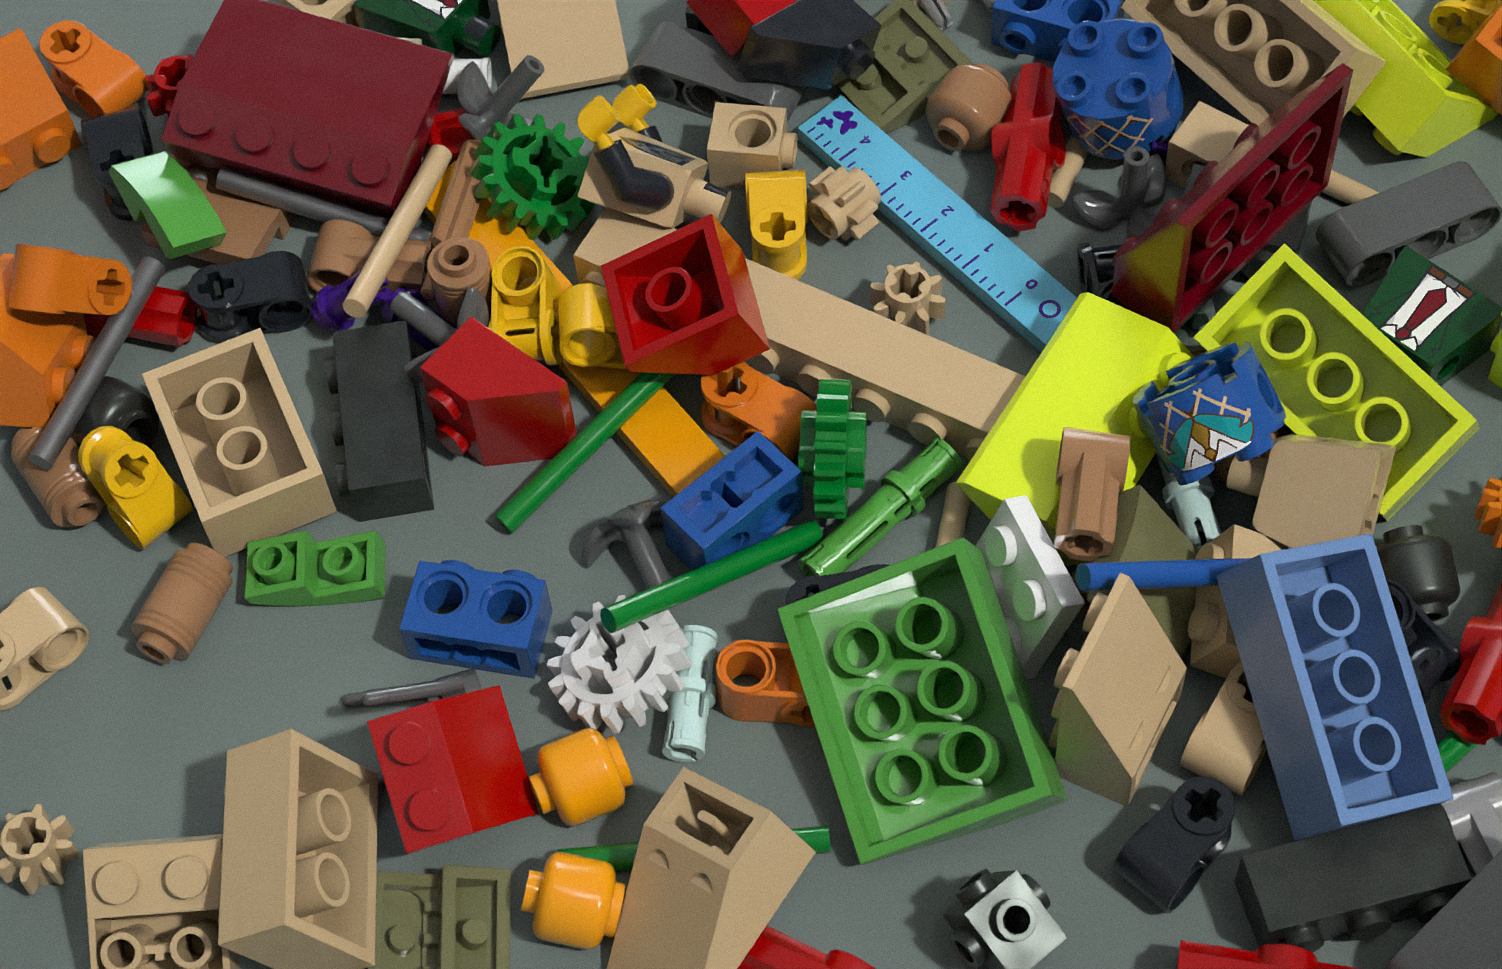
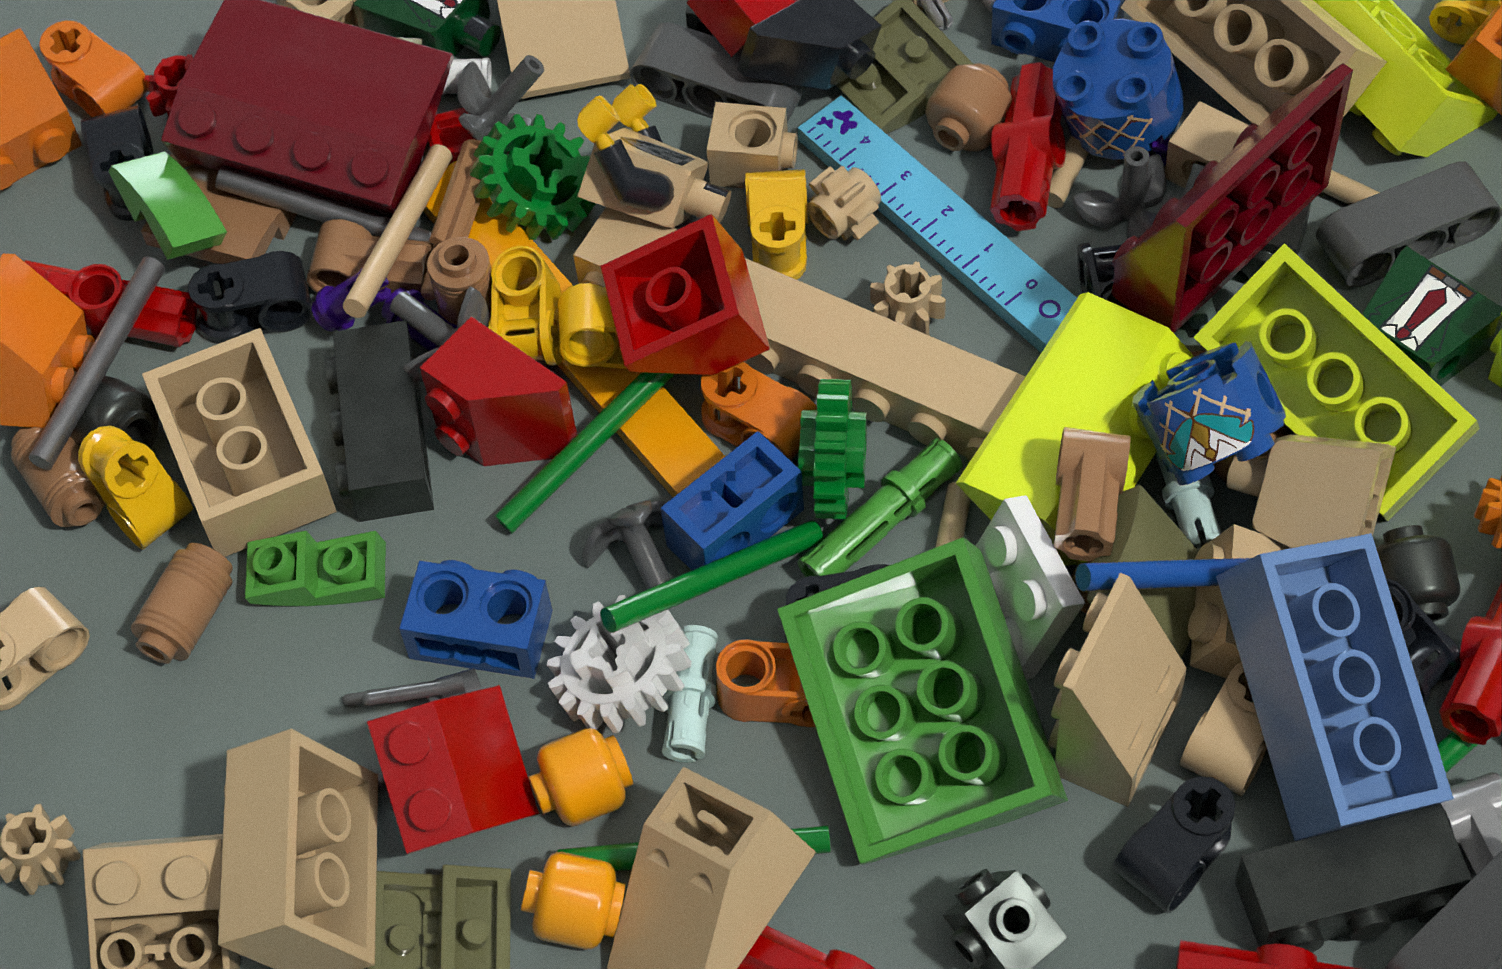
orange piece [8,244,132,315] -> none

